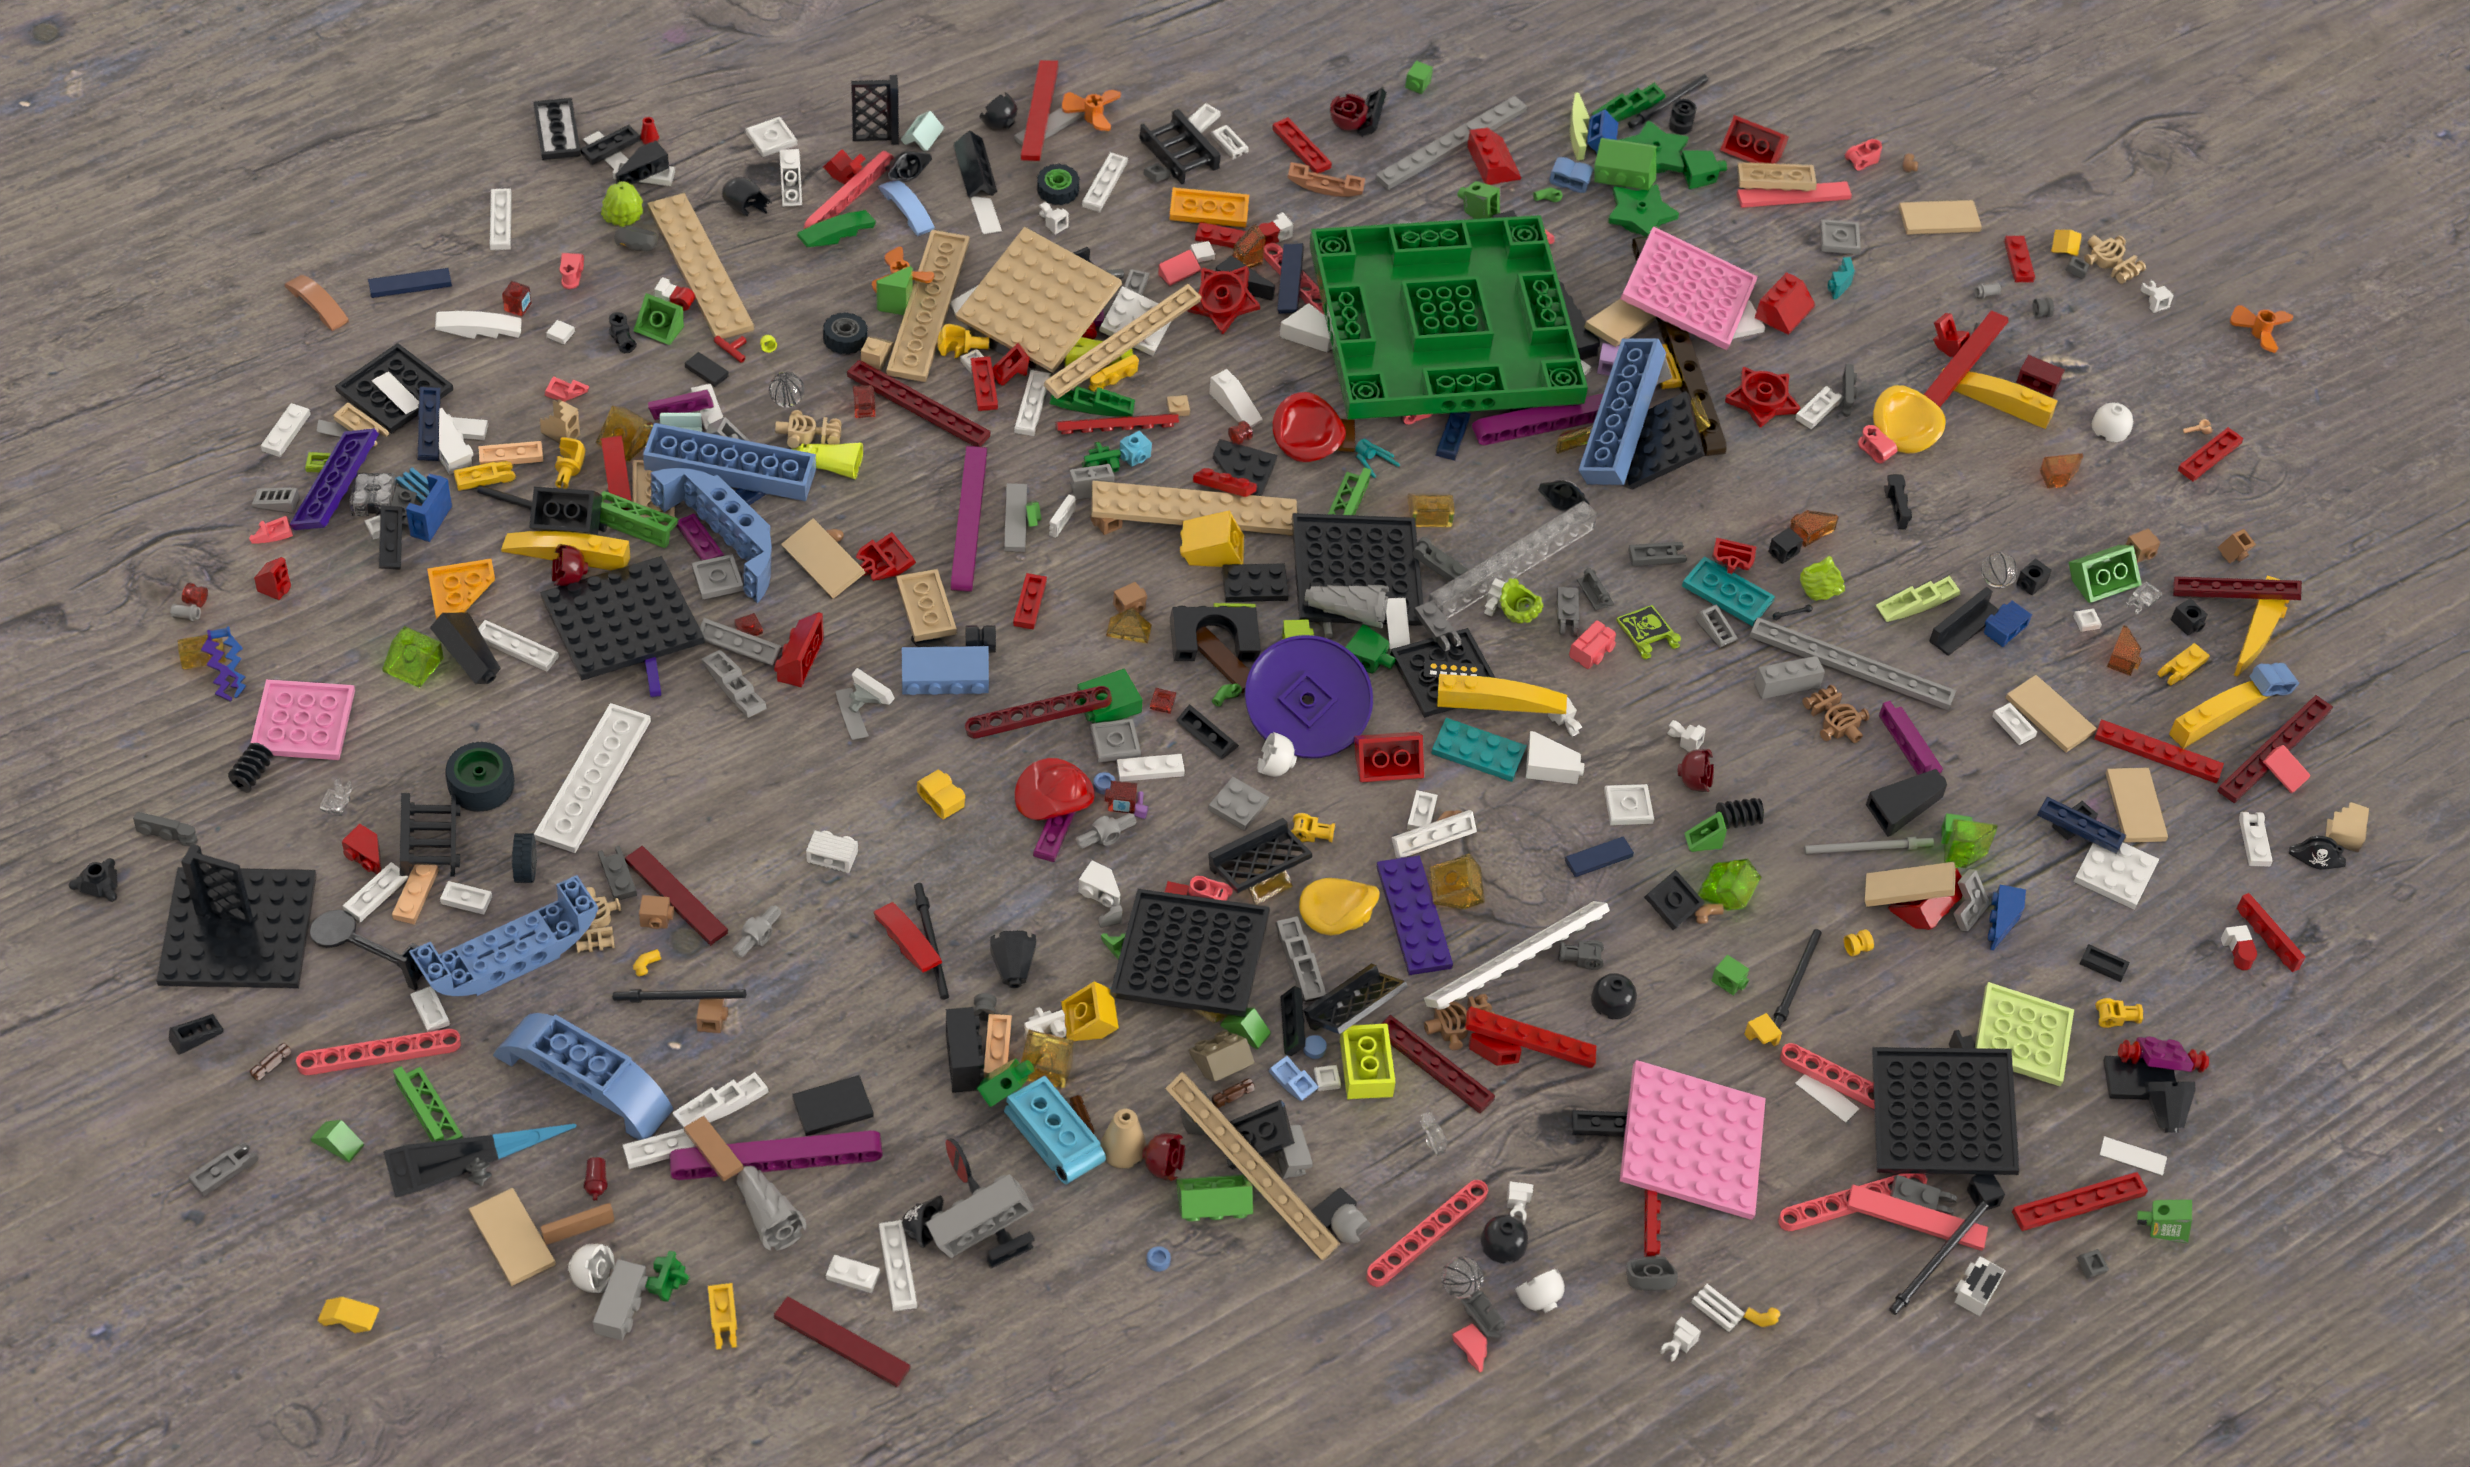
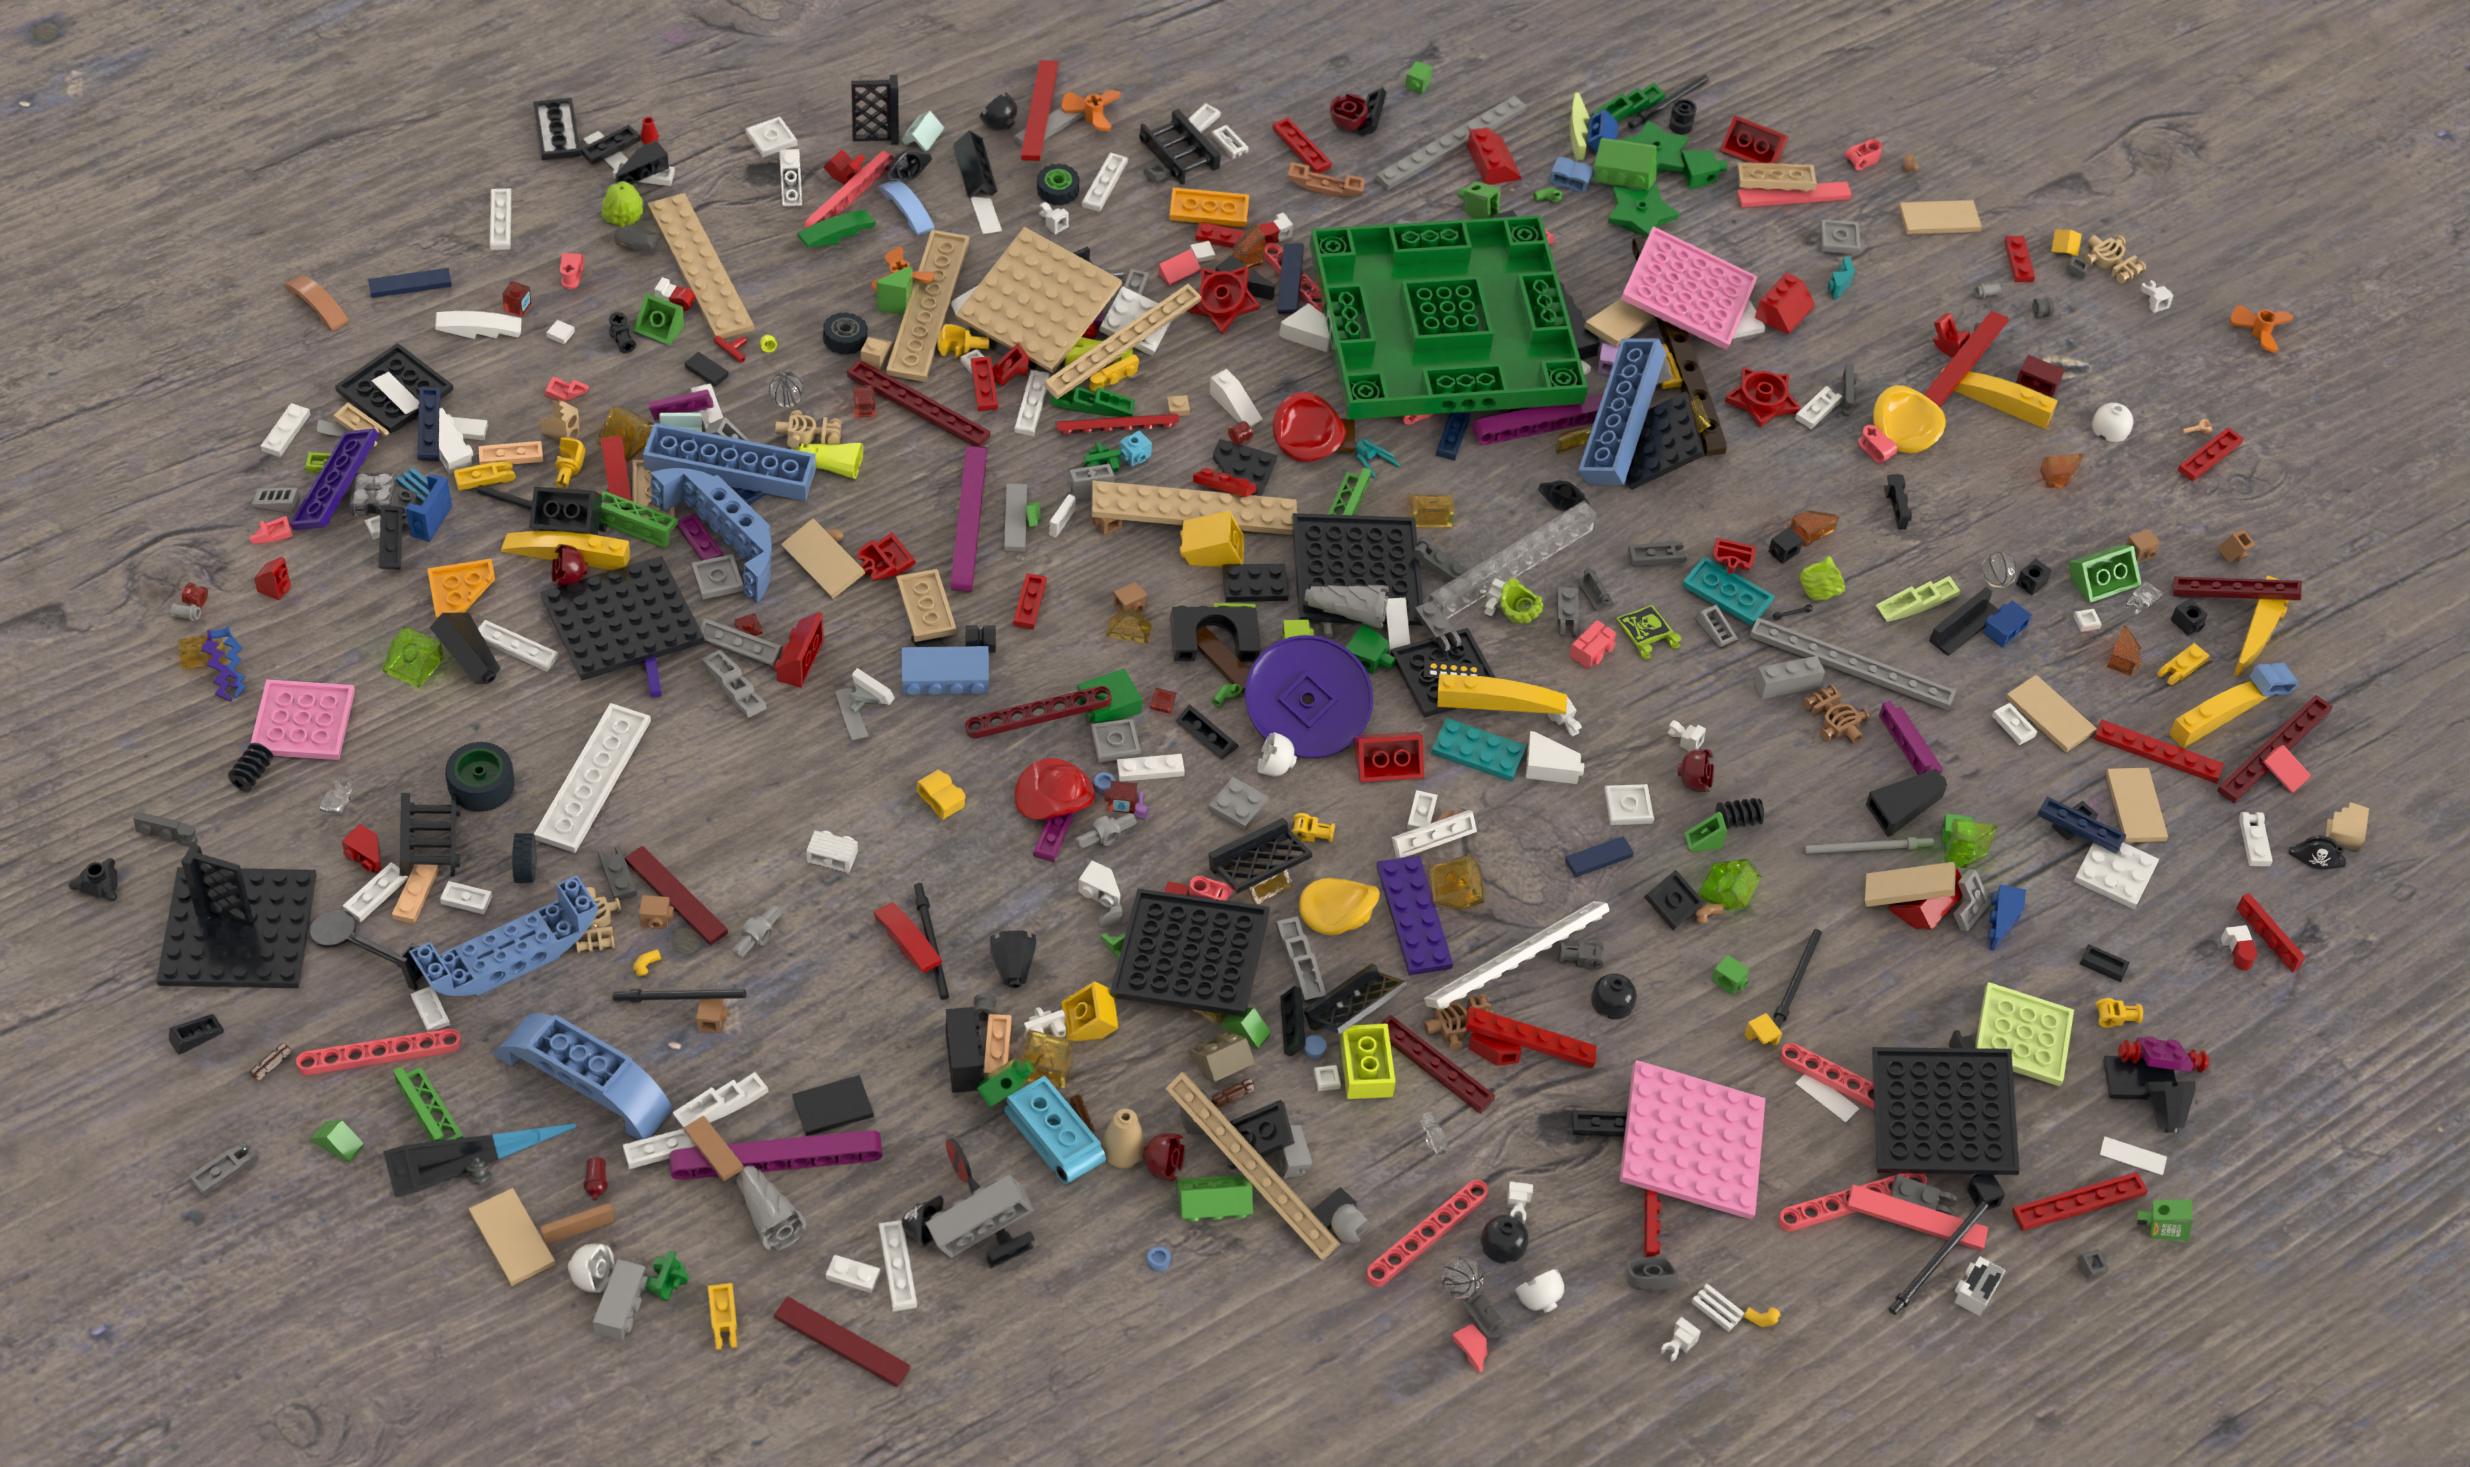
yellow slope [317,1297,379,1333] -> none
black helmet [722,177,772,216] -> none
light blue slope [1268,1056,1319,1101] -> none
yellow wheel [1843,929,1874,957] -> none

